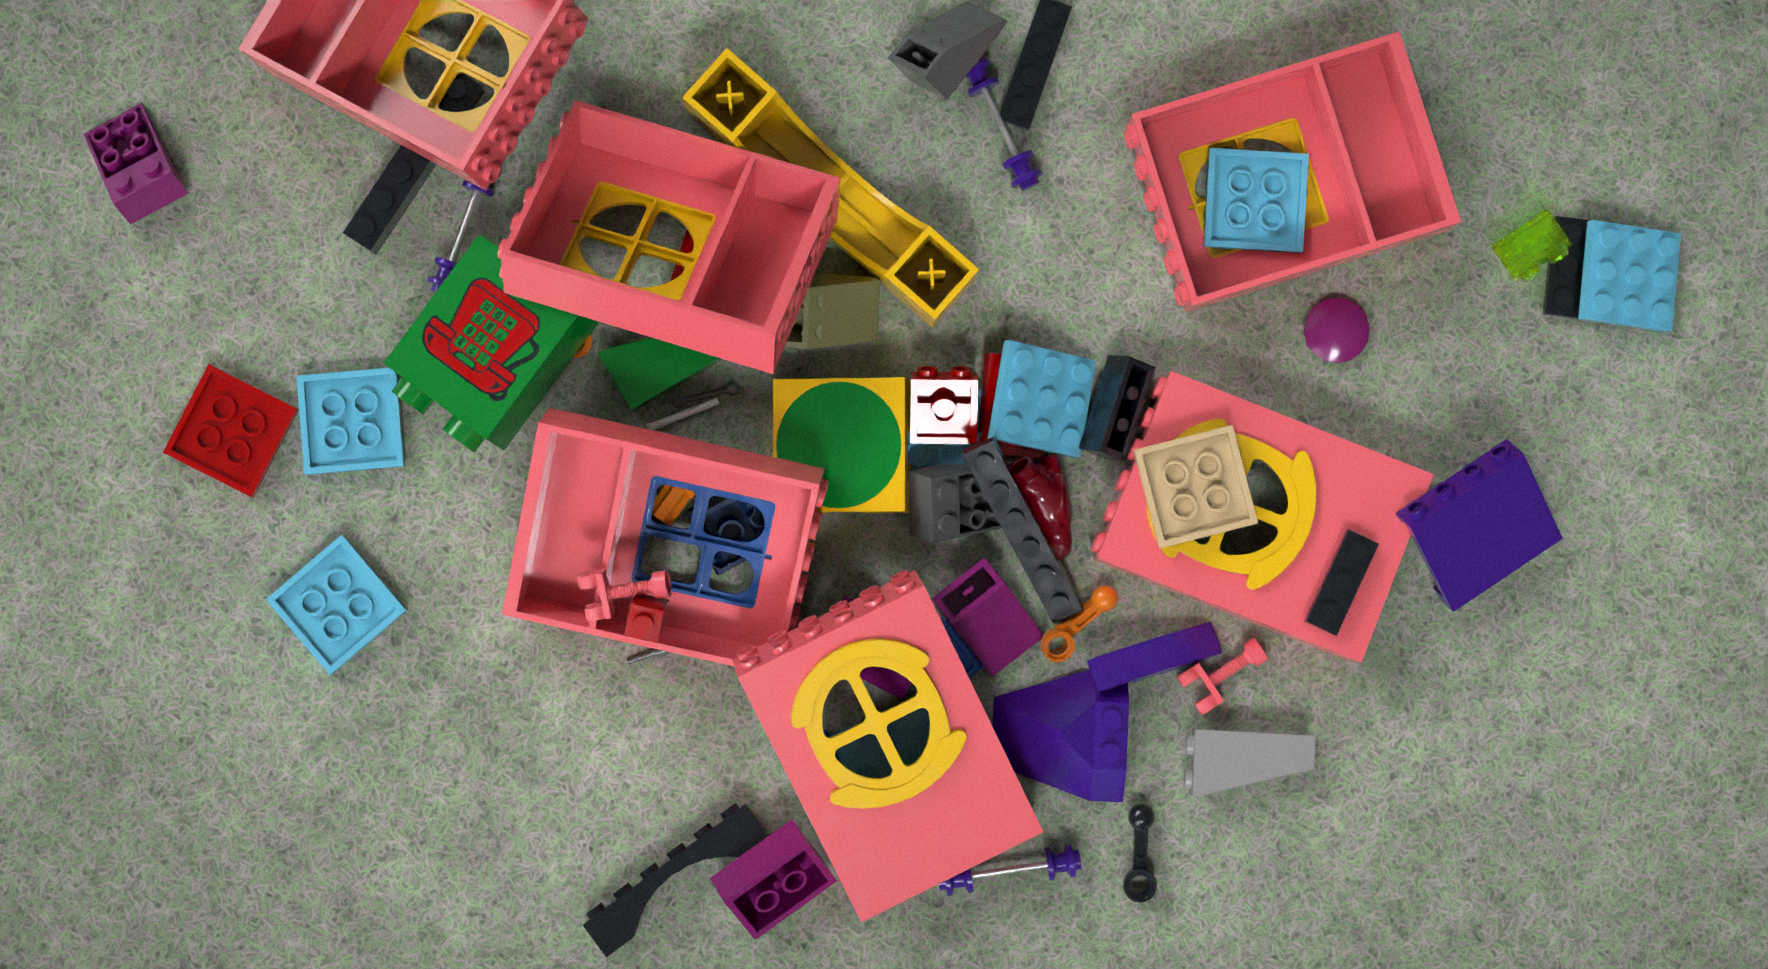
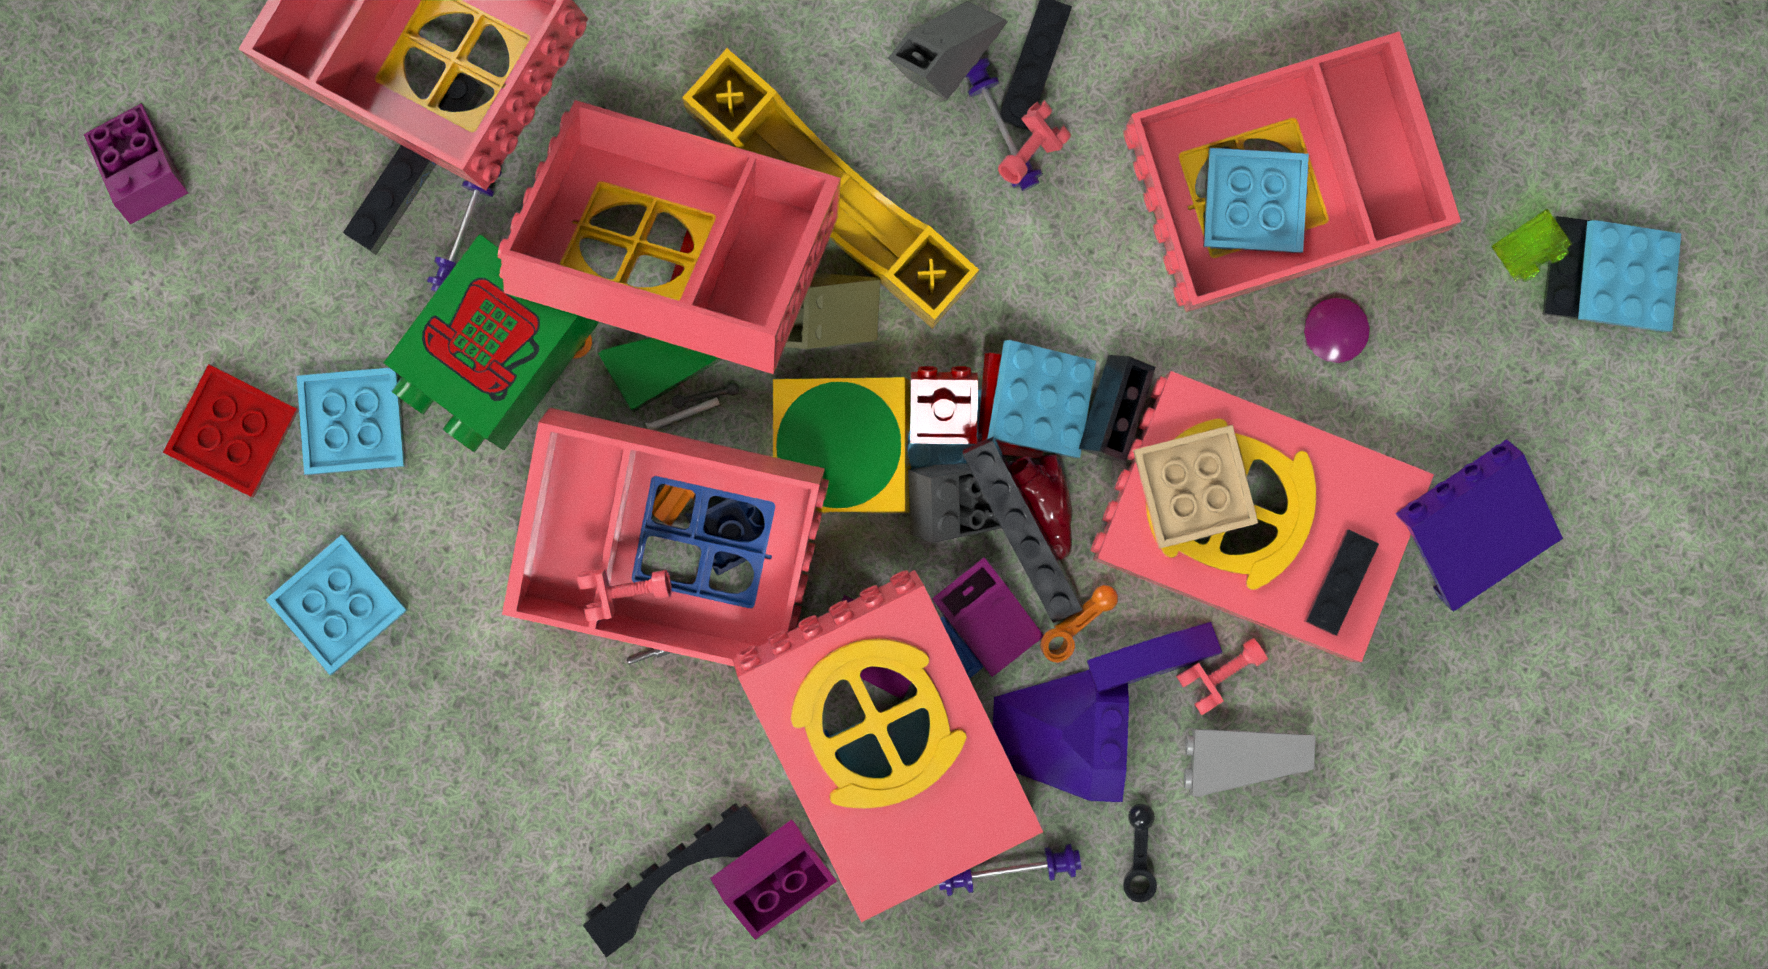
red brick [624,594,669,643] -> none
none -> coral bar [998,100,1071,184]

